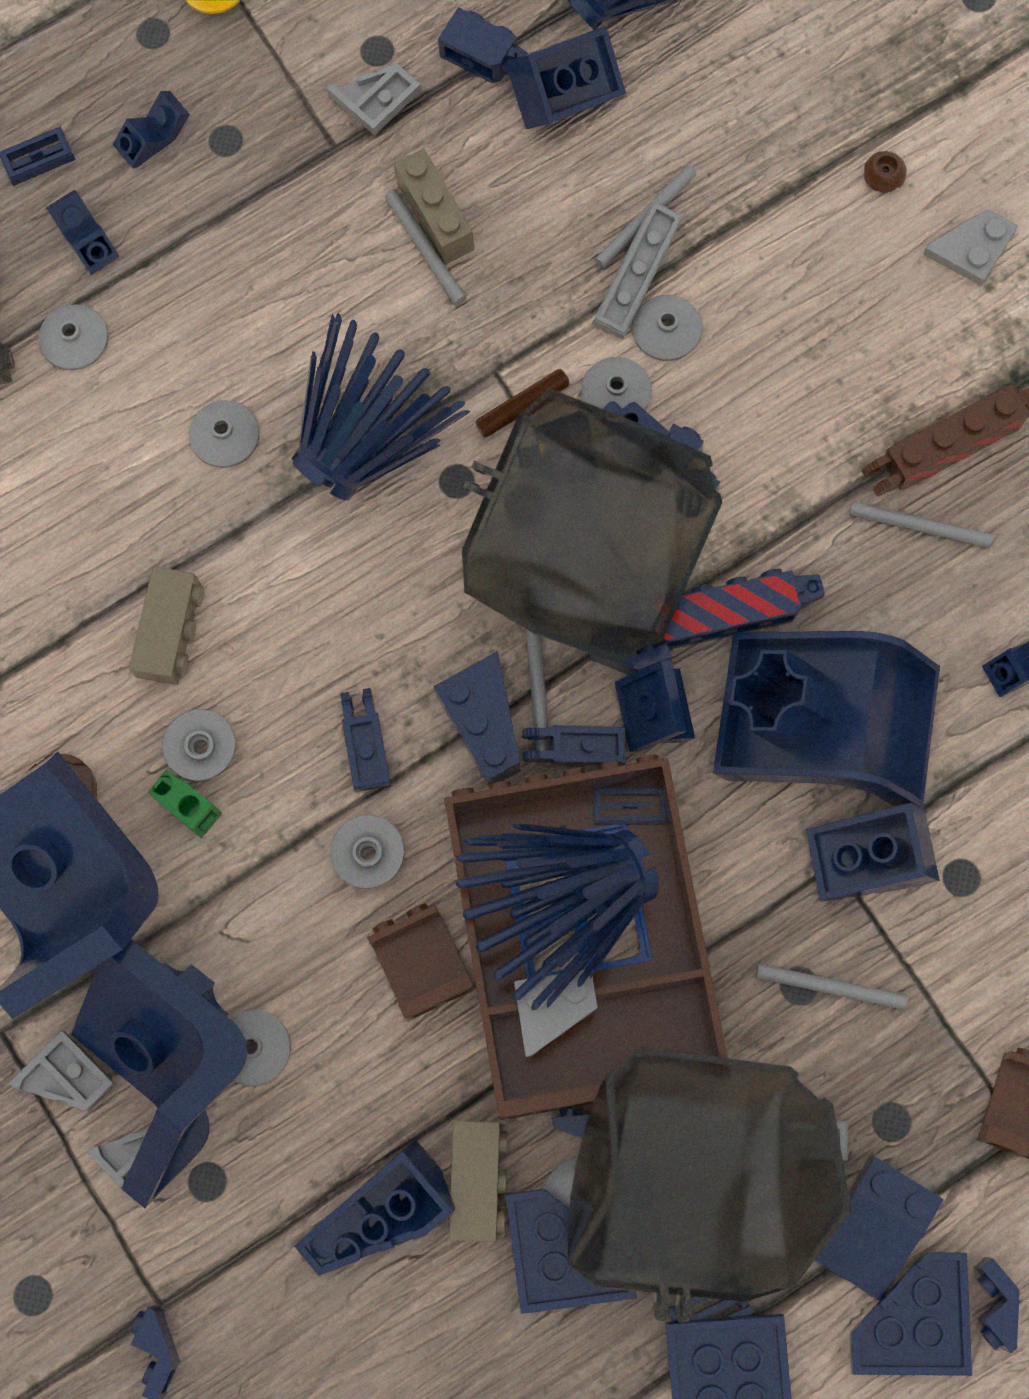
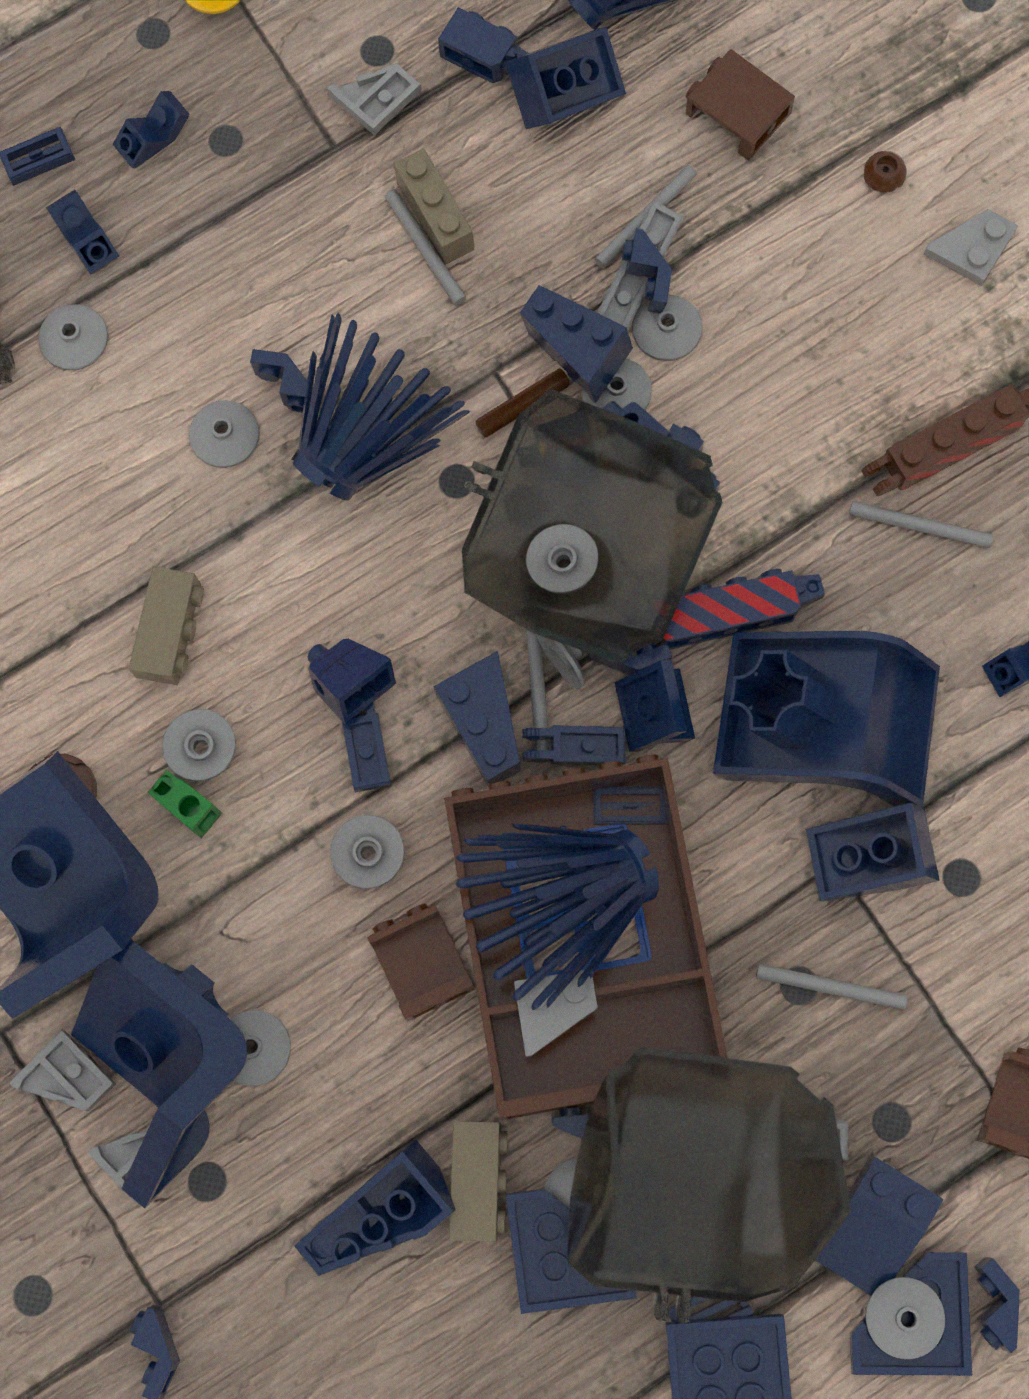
none -> dark blue slope [250,349,307,413]
none -> dark blue torso [307,638,396,723]
none -> dark blue wedge [520,285,633,404]
none -> light grey dish [526,524,599,593]
none -> light grey dish [536,627,584,689]
none -> dark blue slope [622,228,672,313]
none -> reddish brown panel [686,49,795,161]
none -> light grey dish [866,1277,945,1359]

